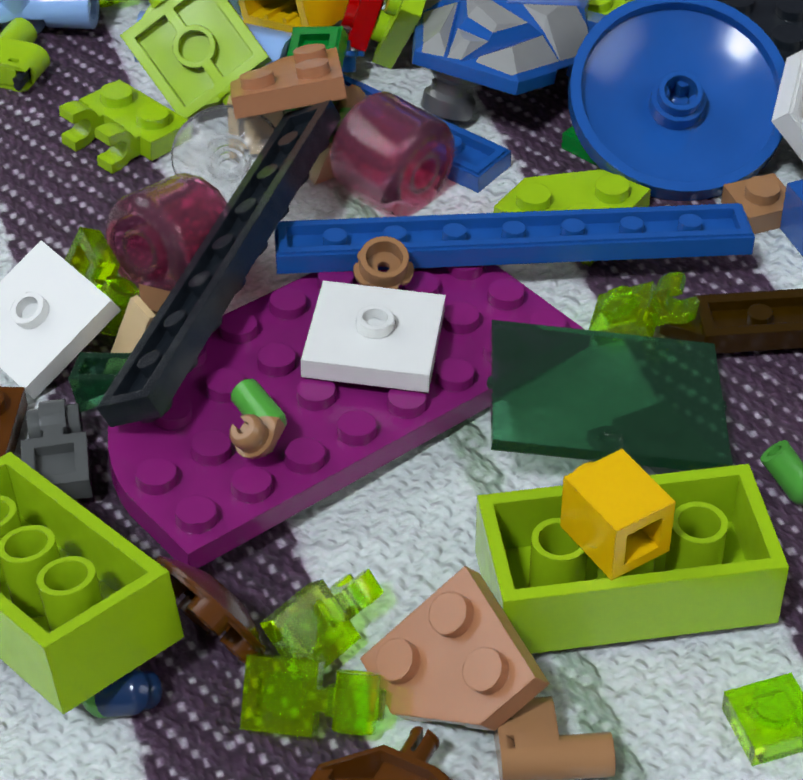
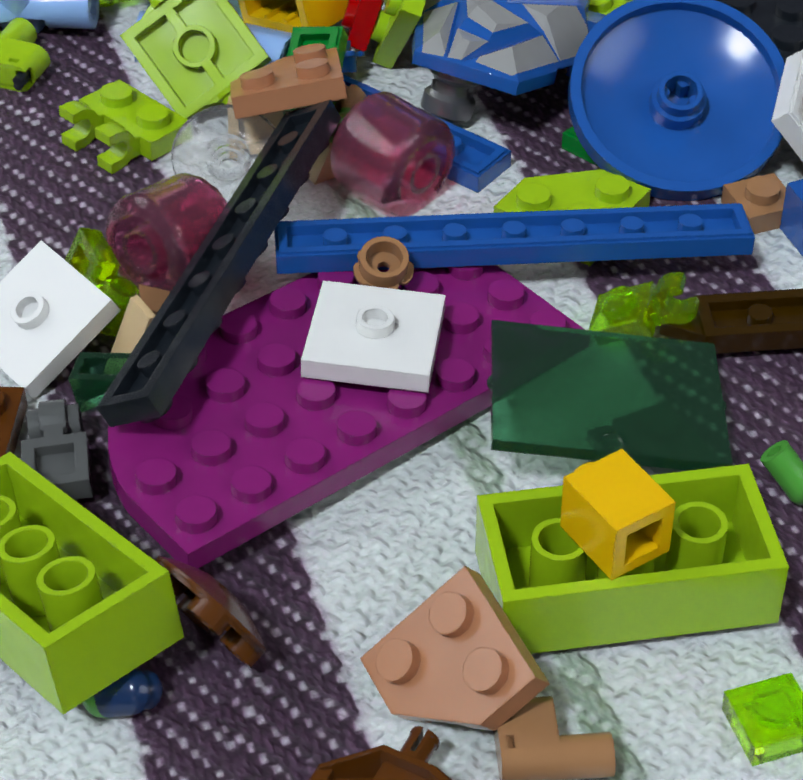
arm [229,379,287,459] -> none
clear neon green plate [240,653,387,738] -> none
clear neon green plate [259,569,384,682] -> none

